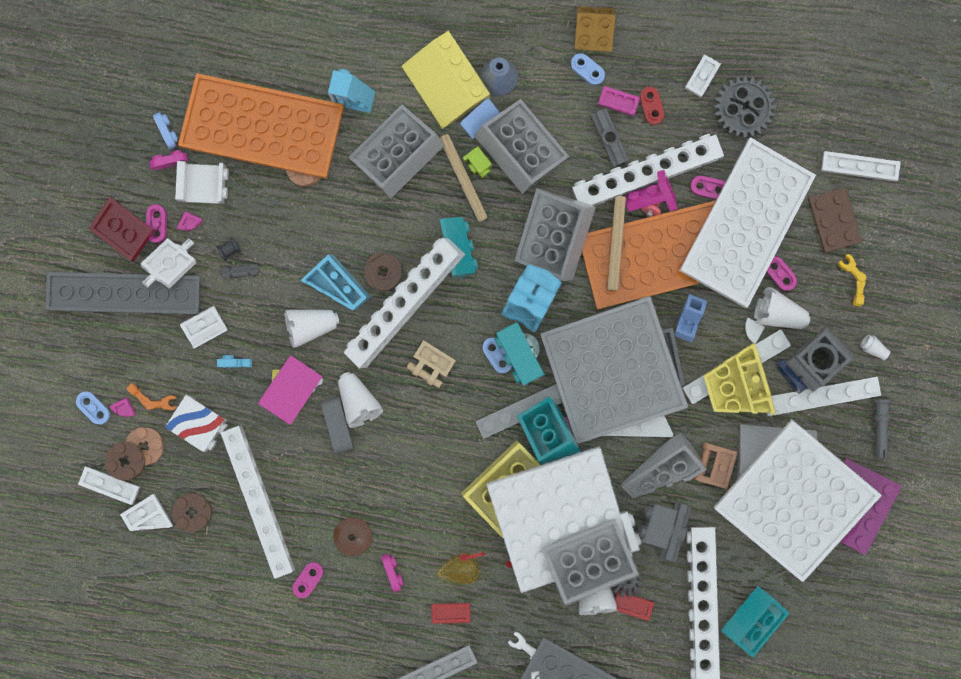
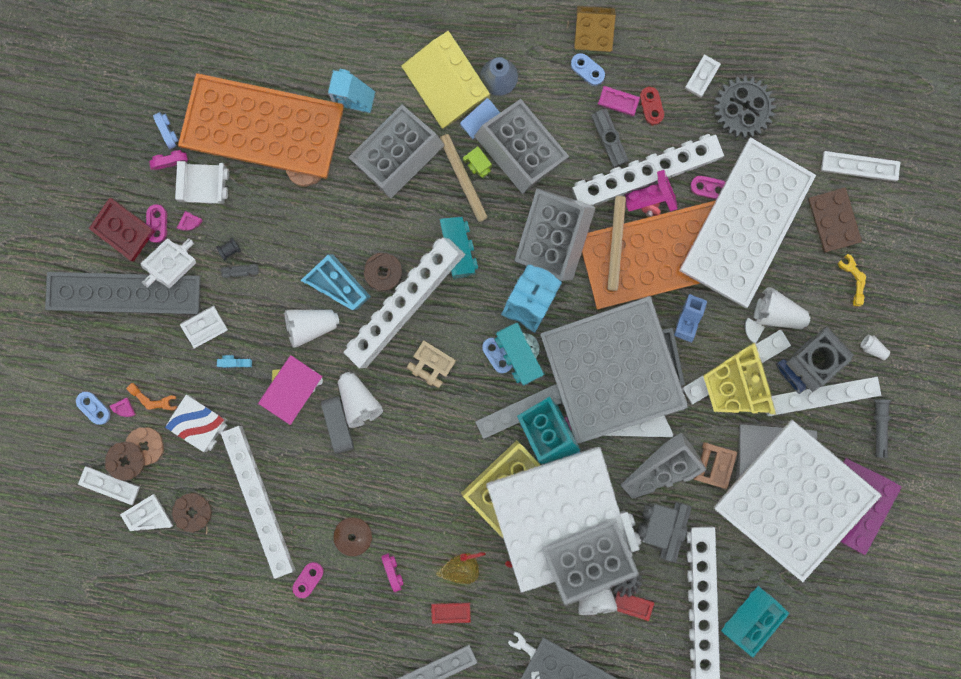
dark pink plate [766,256,797,291] -> none

